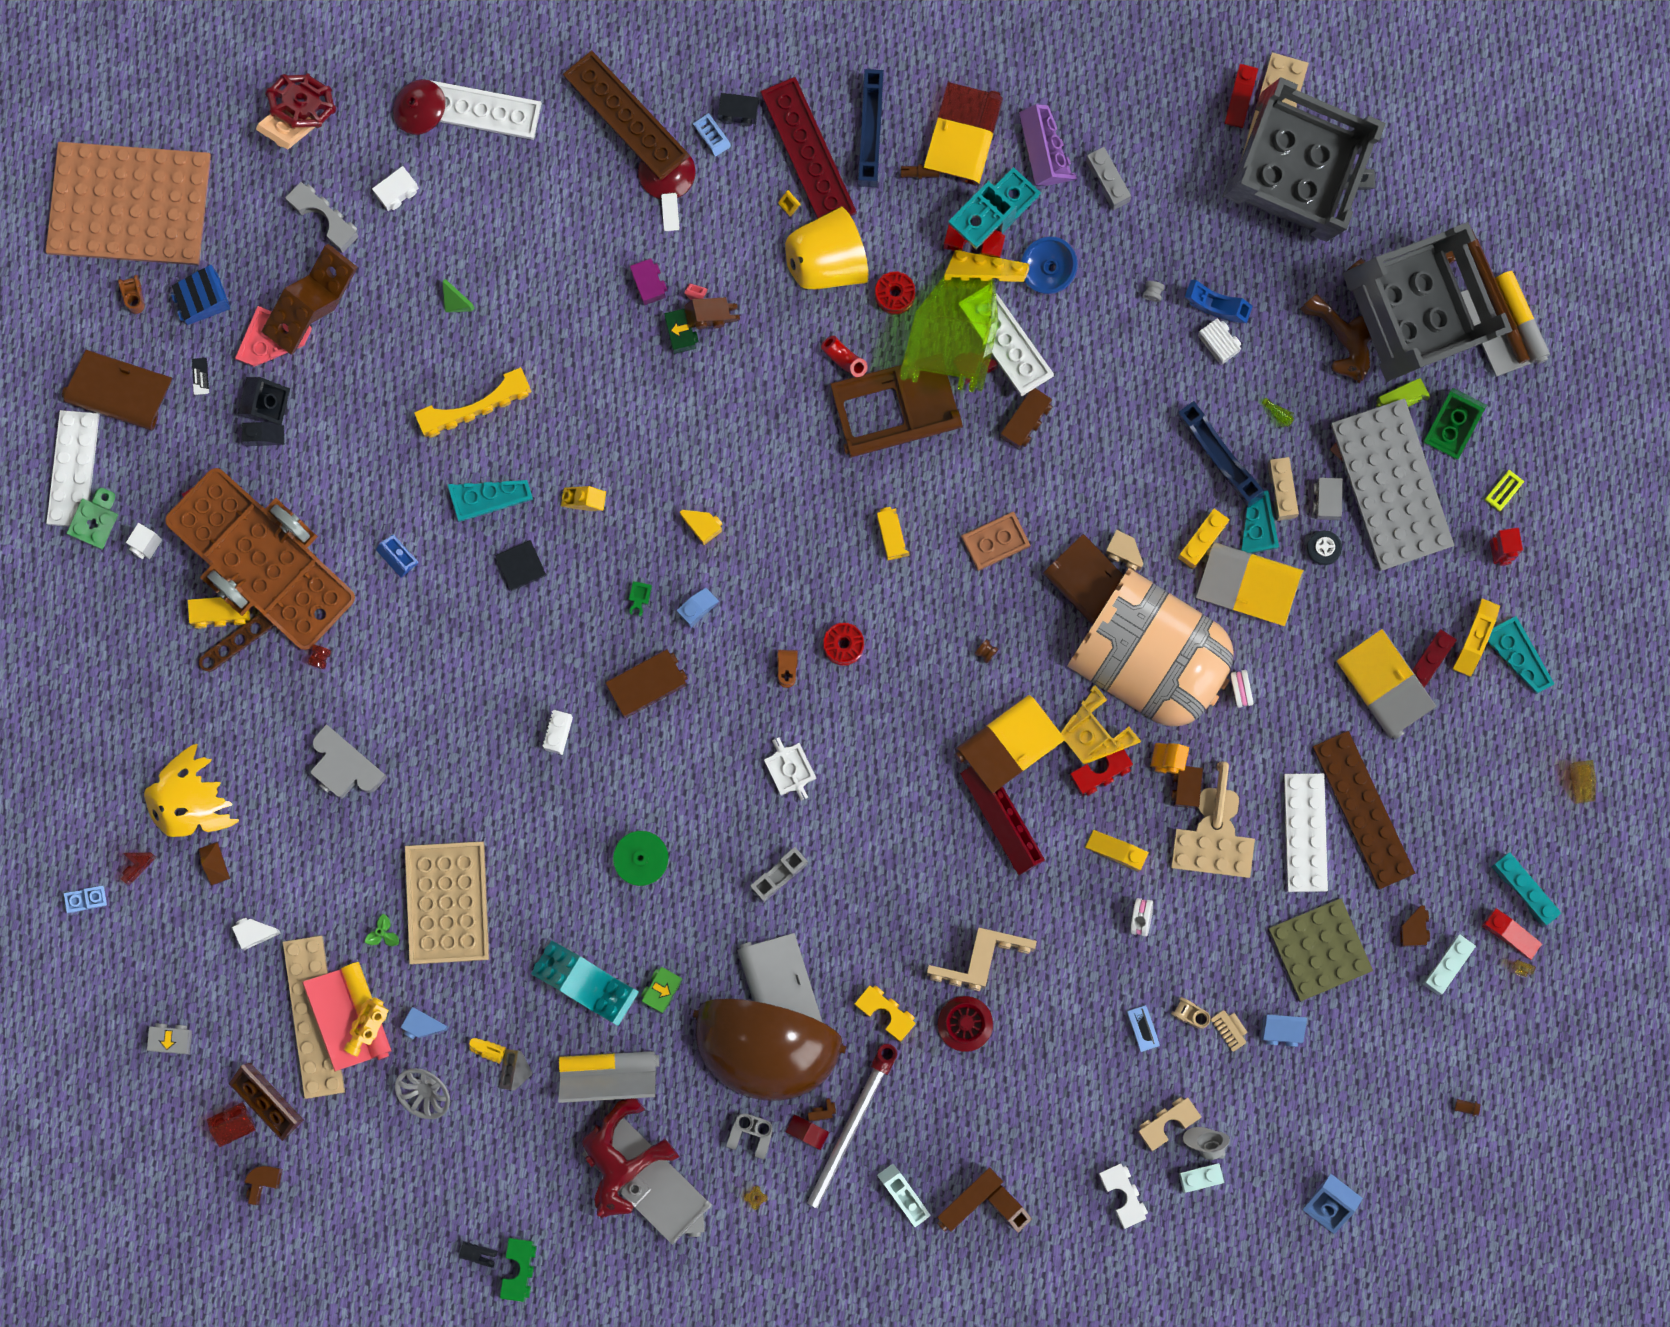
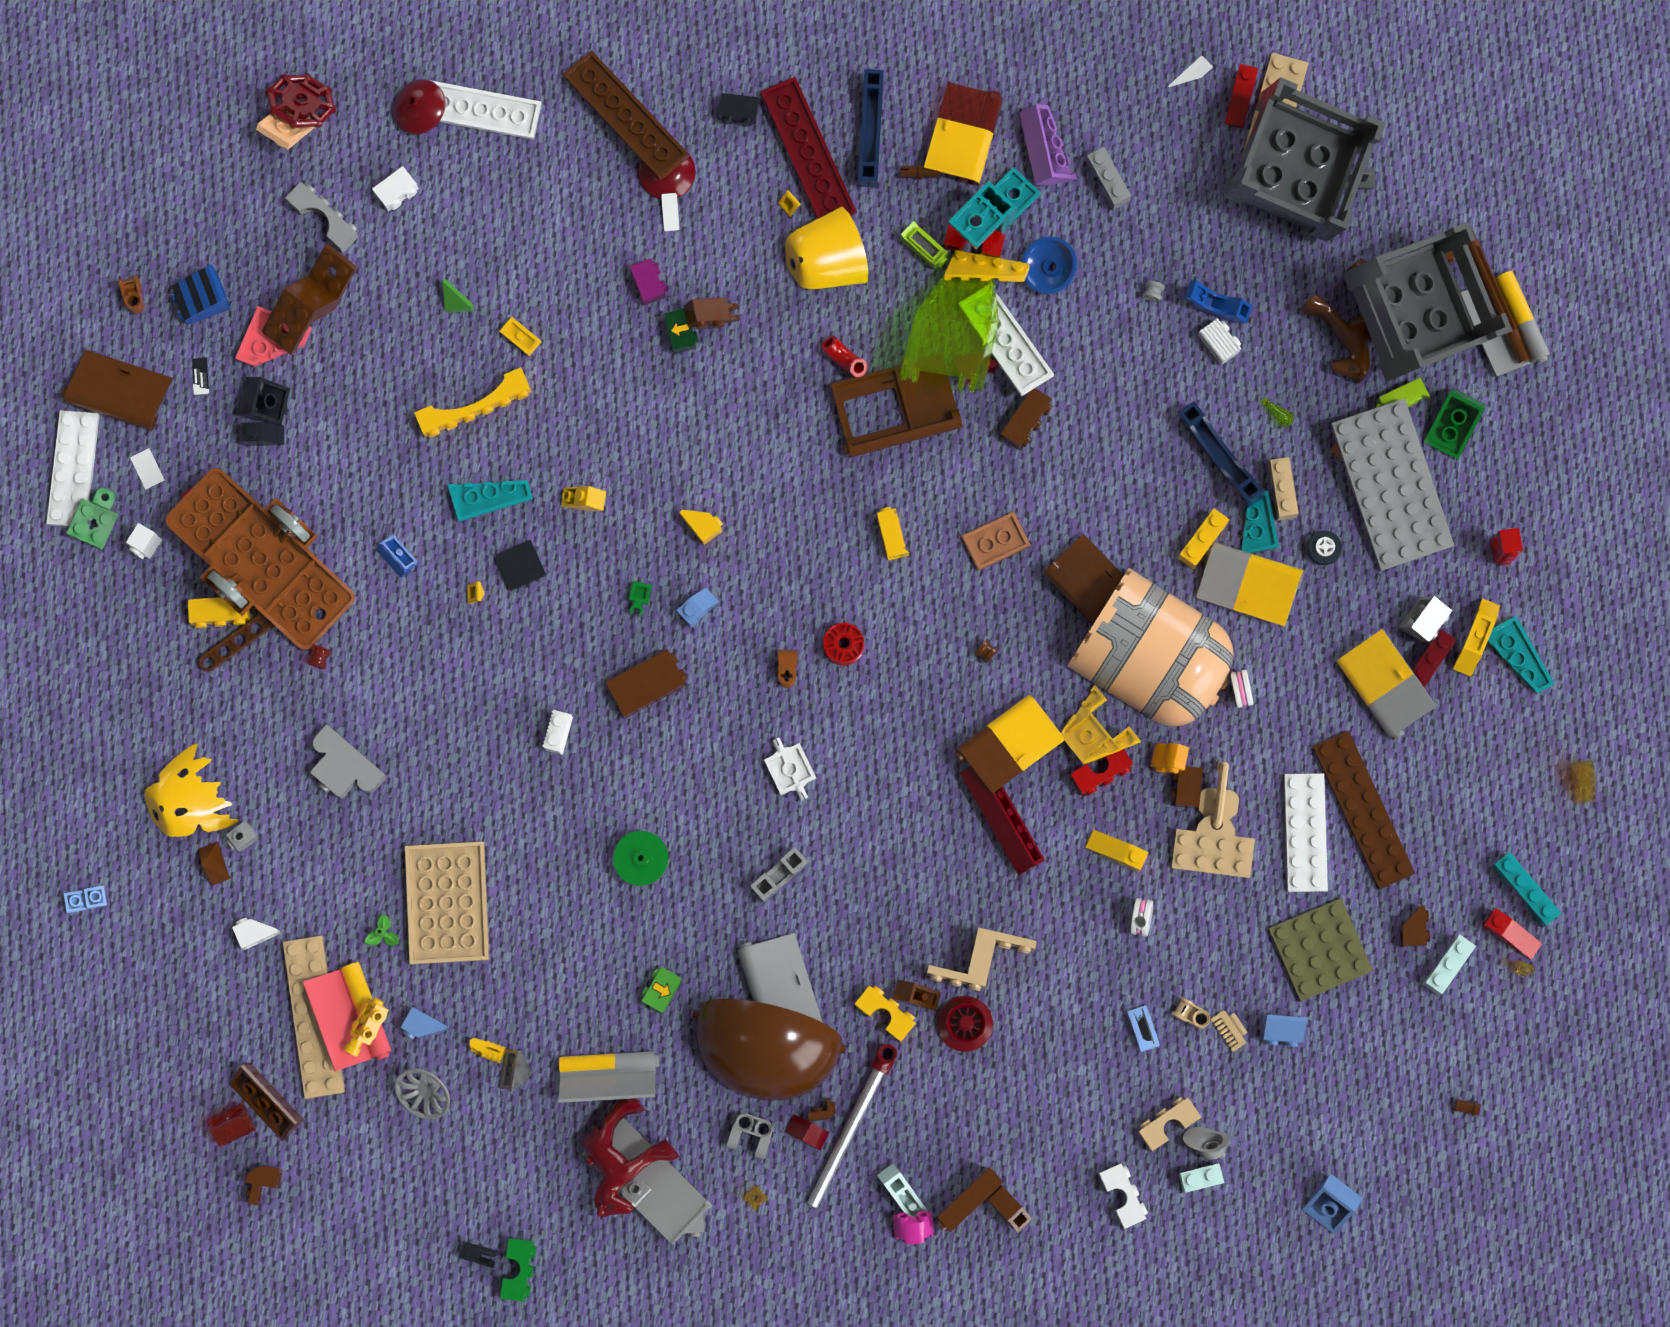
nougat plate [46,142,211,265] -> none
clear red slope [120,852,157,886] -> none
light grey brick [147,1023,192,1055] -> none
teal bracket [531,940,639,1026] -> none
coral slope [684,283,708,300] -> none
light blue slope [693,113,731,156] -> none
red wheel [875,271,915,315] -> none
tan slope [1105,530,1143,571] -> none
light grey brick [1313,478,1343,520] -> none
neon yellow tile [1485,470,1524,512] -> none
none -> white sticker [130,448,164,490]
none -> light grey brick [226,821,259,852]
none -> yellow slope [467,582,485,604]
none -> yellow plate [499,317,542,357]
none -> dark pink cylinder [892,1211,934,1244]
none -> reddish brown slope [893,980,941,1011]
none -> lime window [901,221,948,270]
none -> white sticker [1168,56,1213,87]
none -> slope [1398,596,1452,642]

